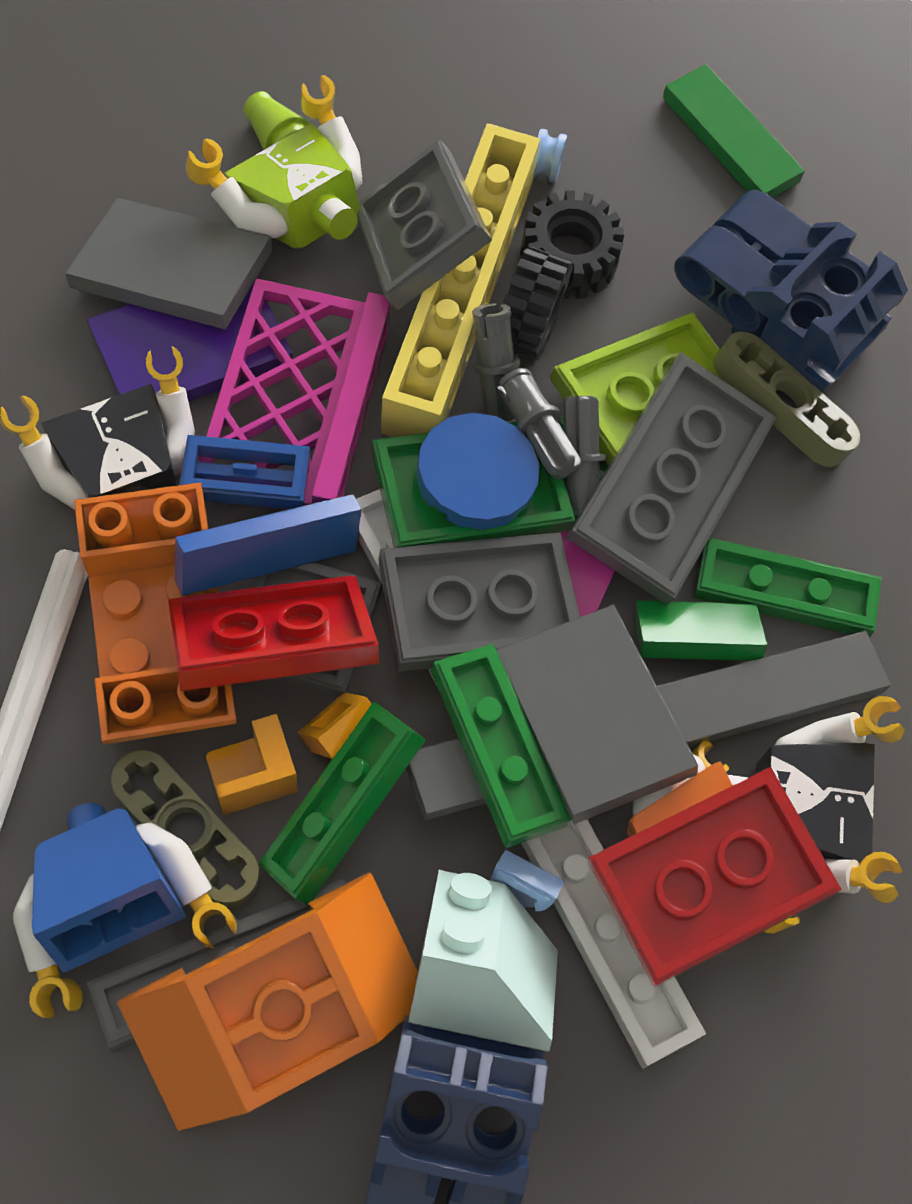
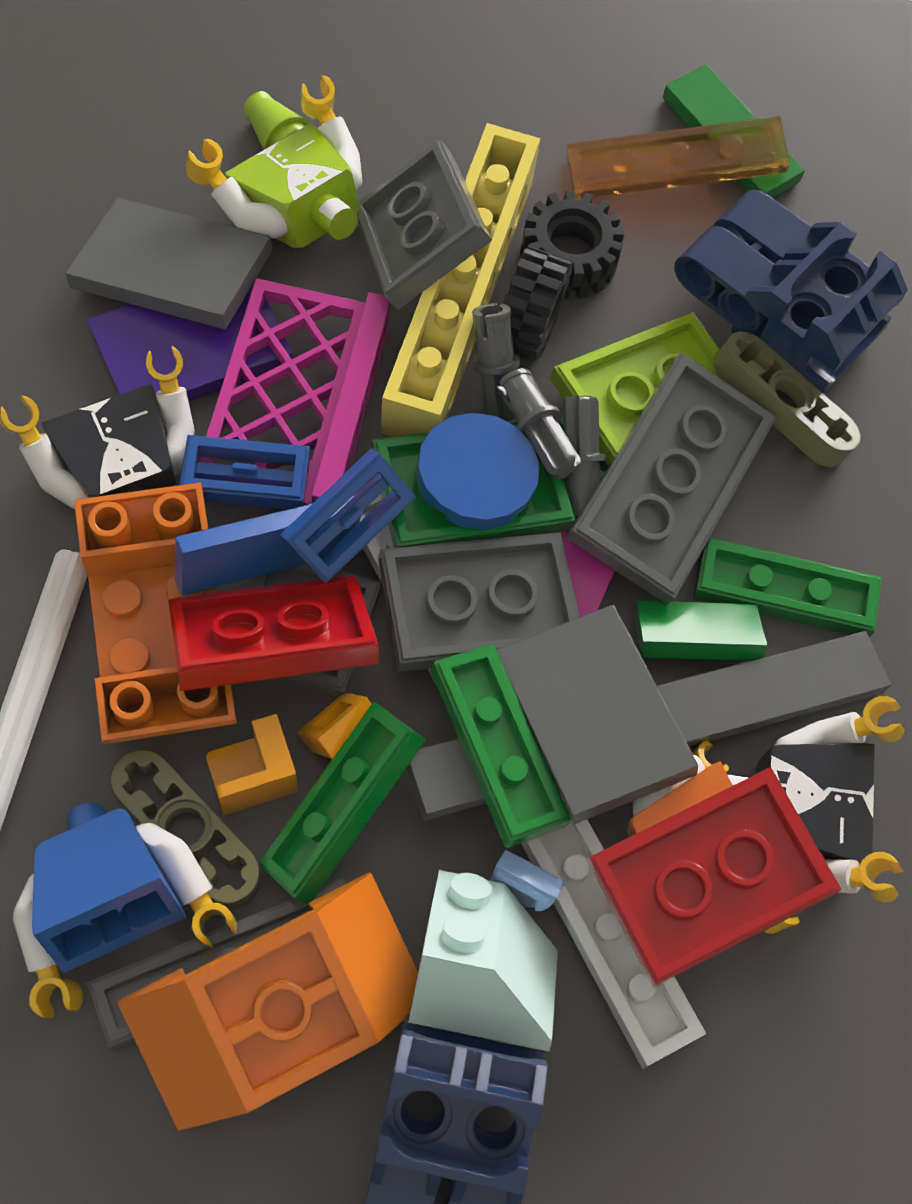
light blue bush [534,129,567,184] -> none
none -> blue tile [280,448,416,583]
none -> clear orange tile [567,116,790,200]

